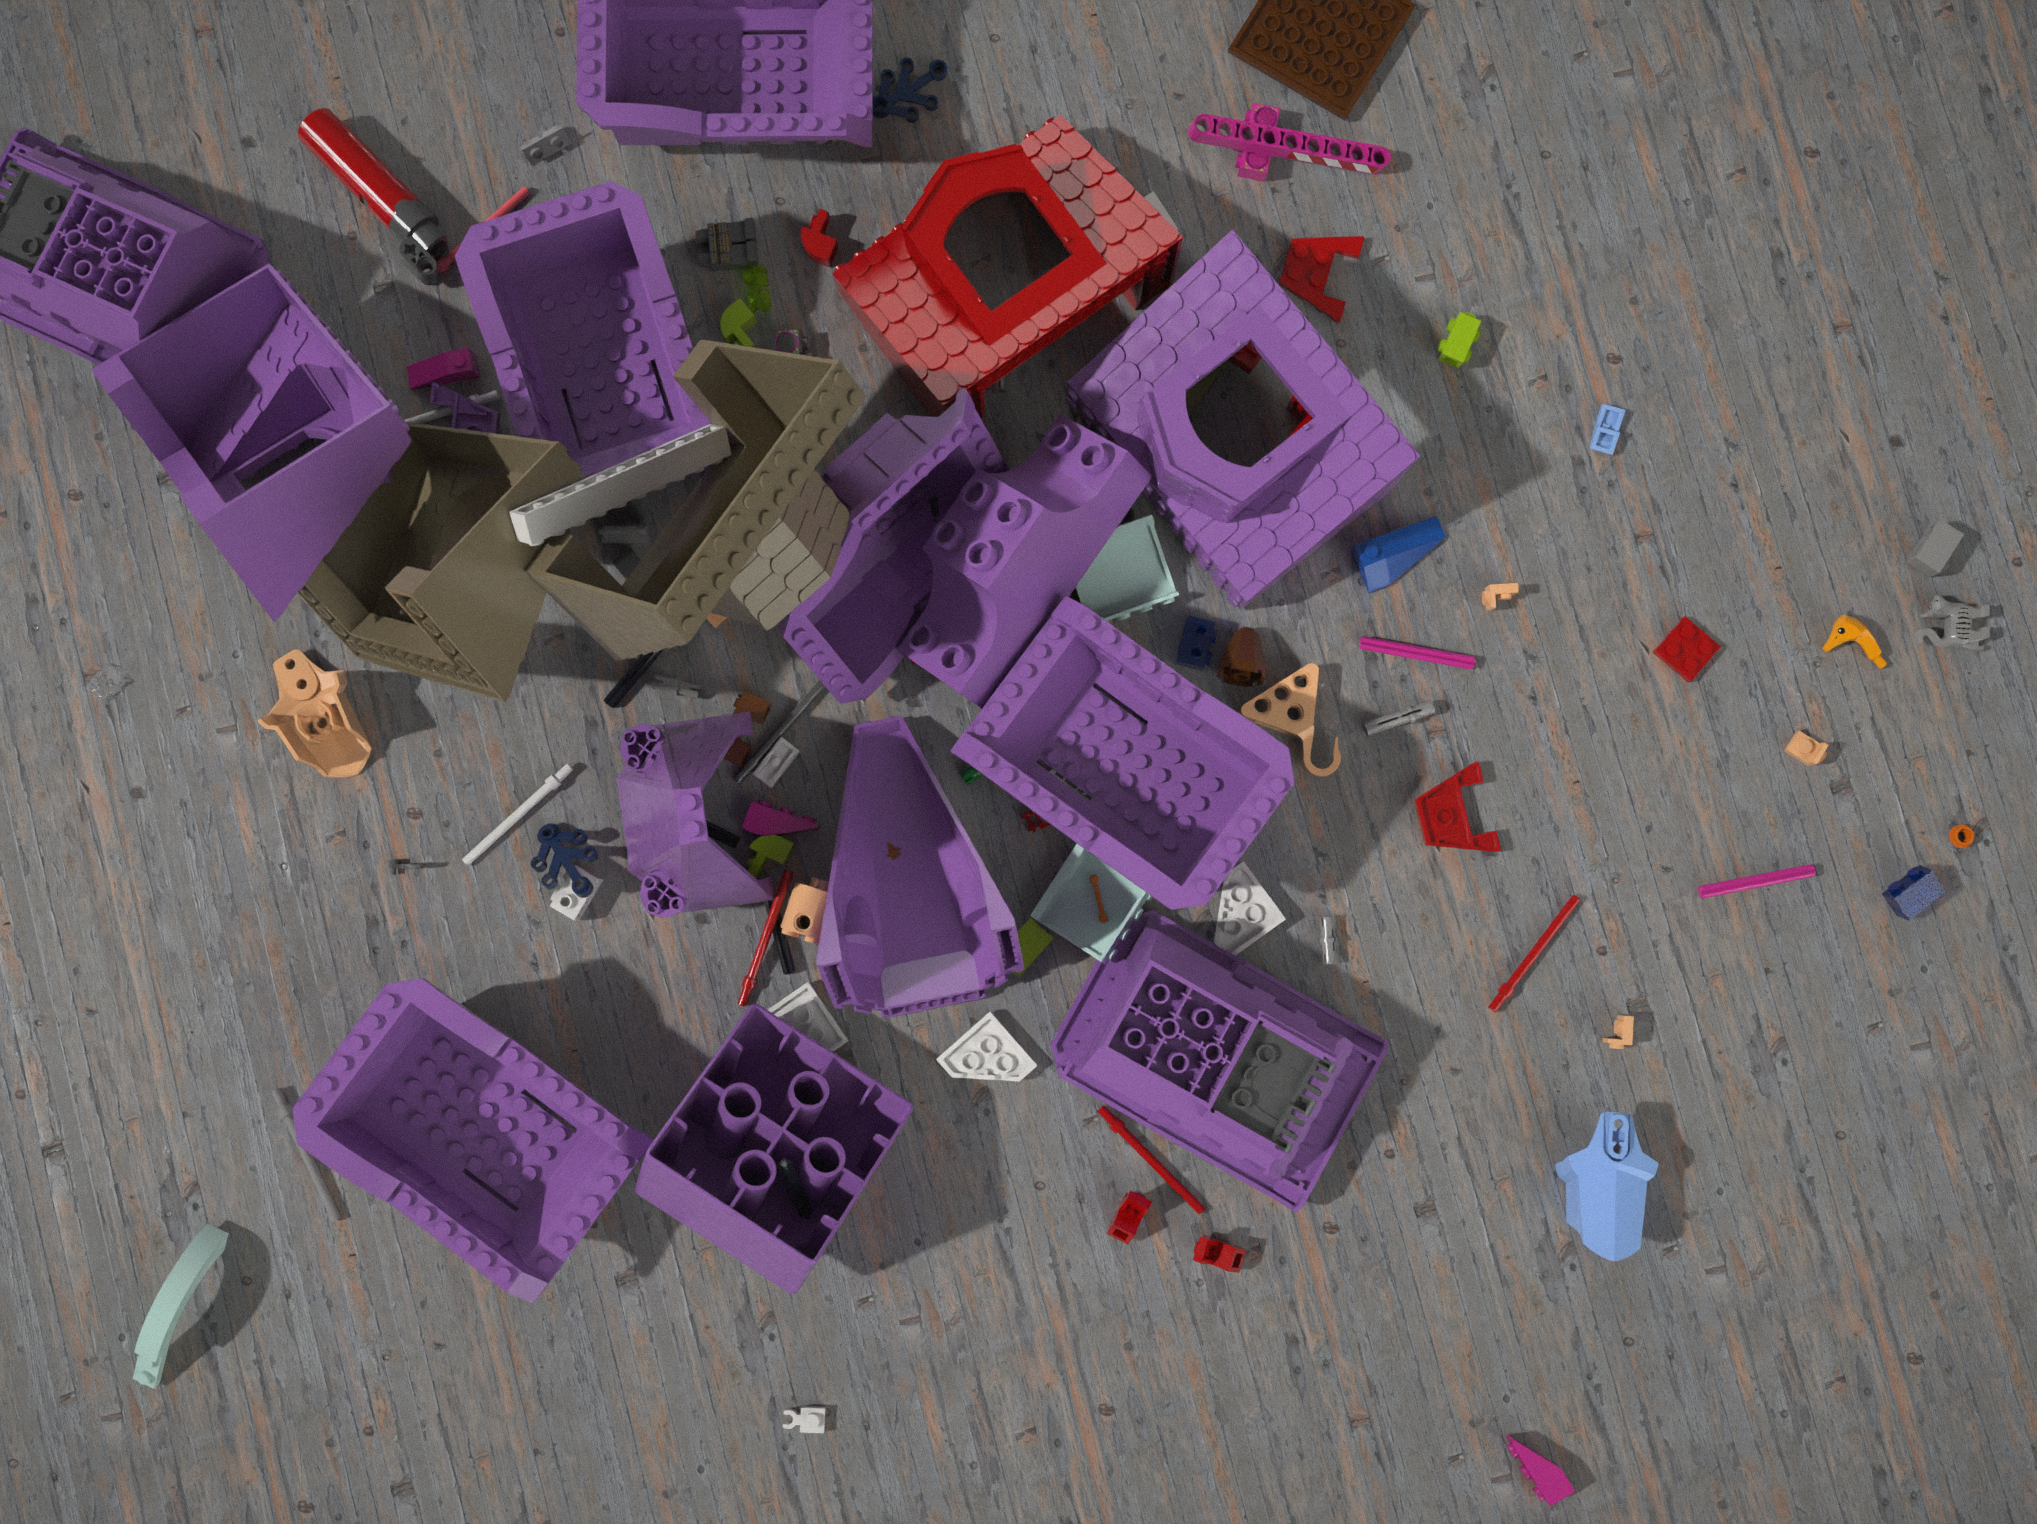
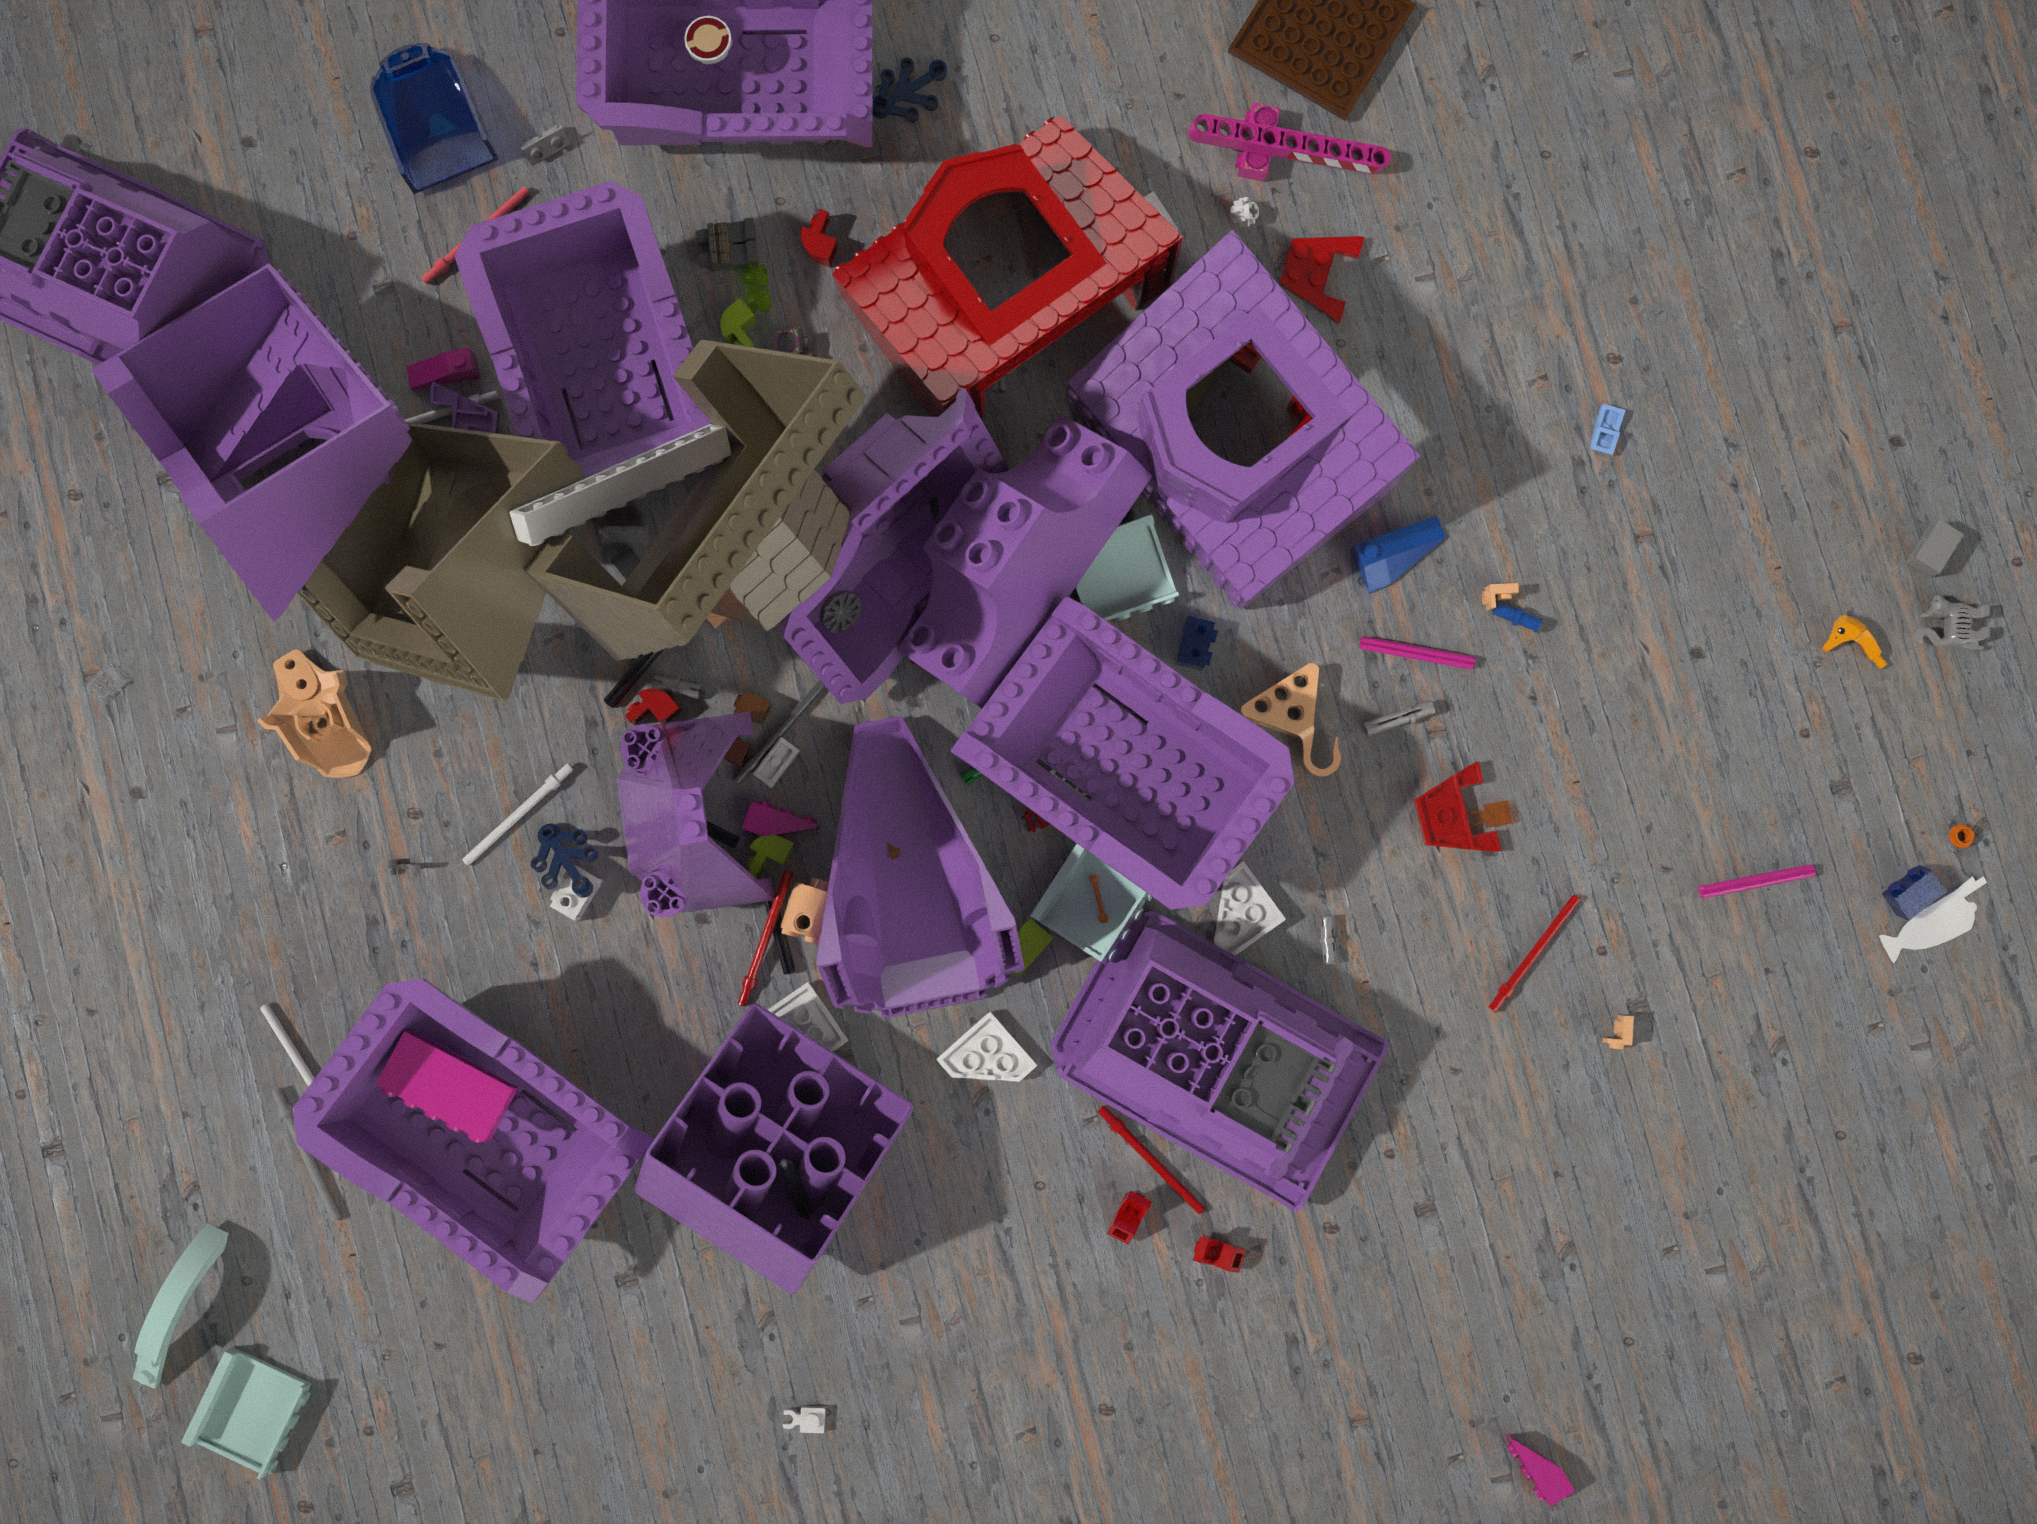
red piece [297,108,449,285] -> none
reddish brown cone [1216,627,1267,687] -> none
lime brick [1437,312,1482,369] -> none
light blue piece [1555,1111,1659,1262] -> none
red plate [1653,616,1721,683] -> none
light nougat bracket [1784,731,1829,766] -> none
none -> light aqua panel [181,1347,312,1480]
none -> white bar [260,1003,315,1087]
none -> clear blue windscreen [370,43,499,194]
none -> dark pink brick [376,1030,519,1144]
none -> red brick [624,688,683,725]
none -> tile [684,16,732,64]
none -> dark grey wheel [820,590,862,633]
none -> white gear [1230,197,1259,228]
none -> clear orange plate [1468,800,1512,828]
none -> blue pin [1492,601,1542,632]
none -> white sticker [1879,876,1987,963]

